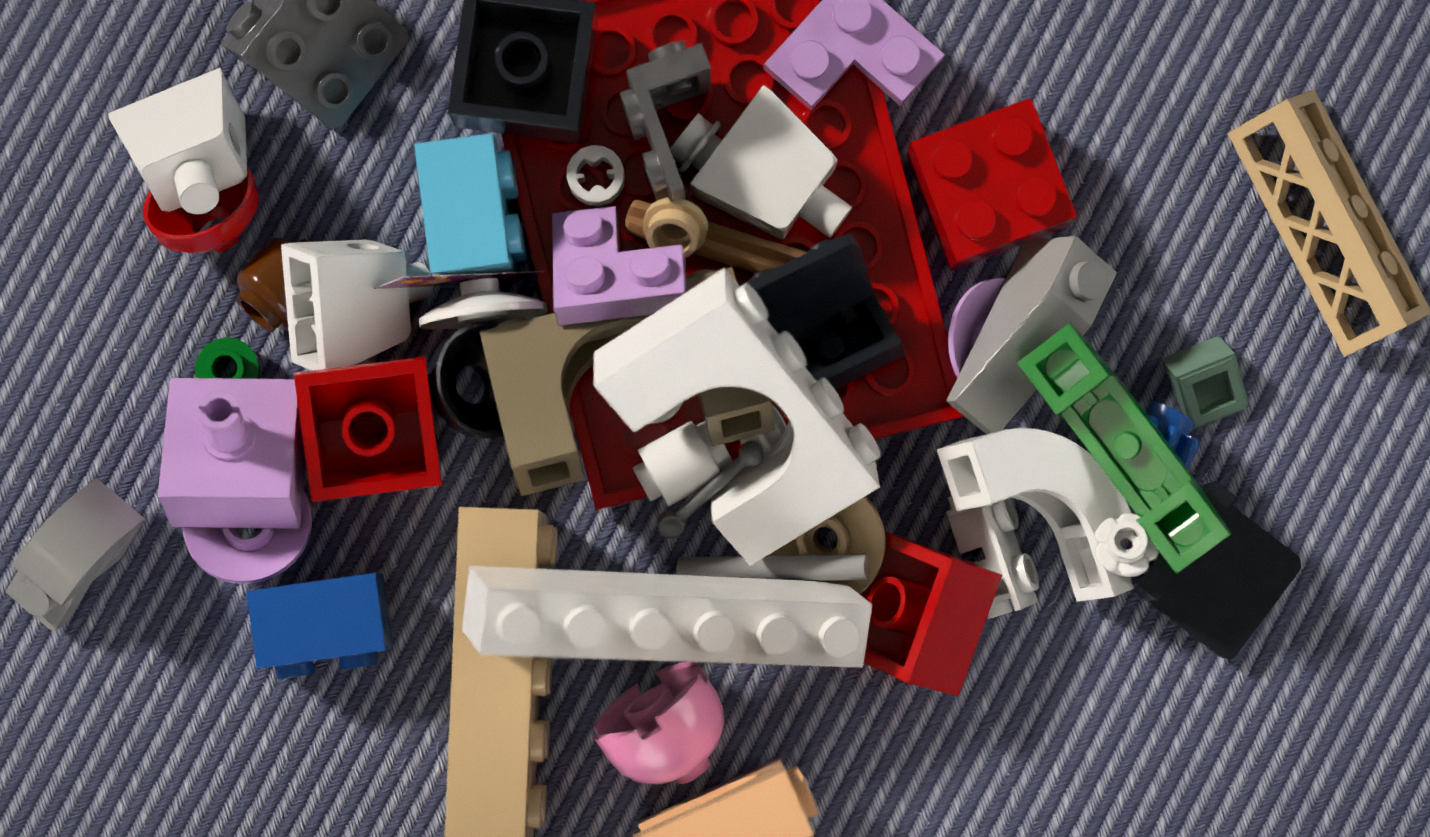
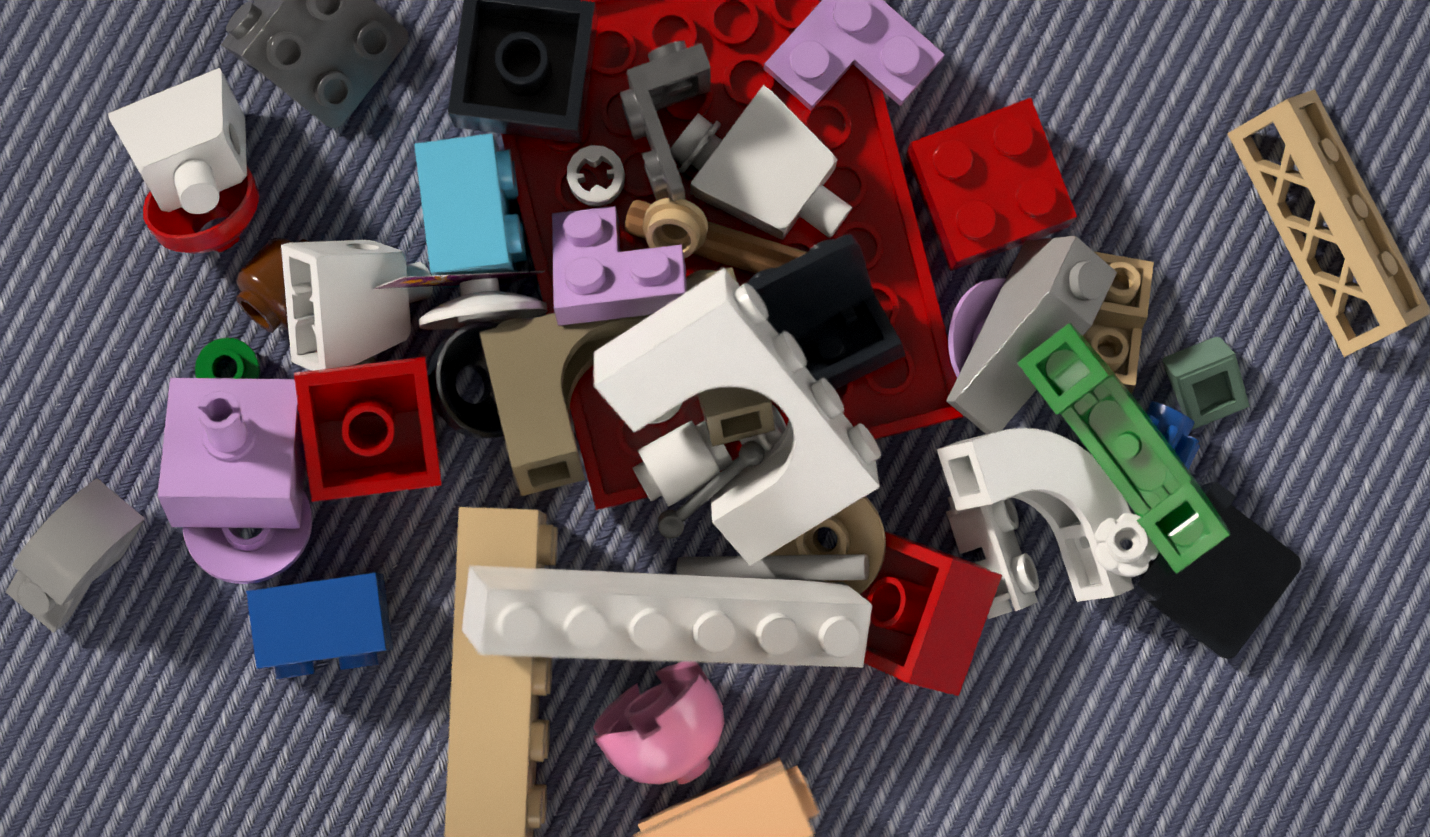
none -> tan slope [1083,252,1154,394]

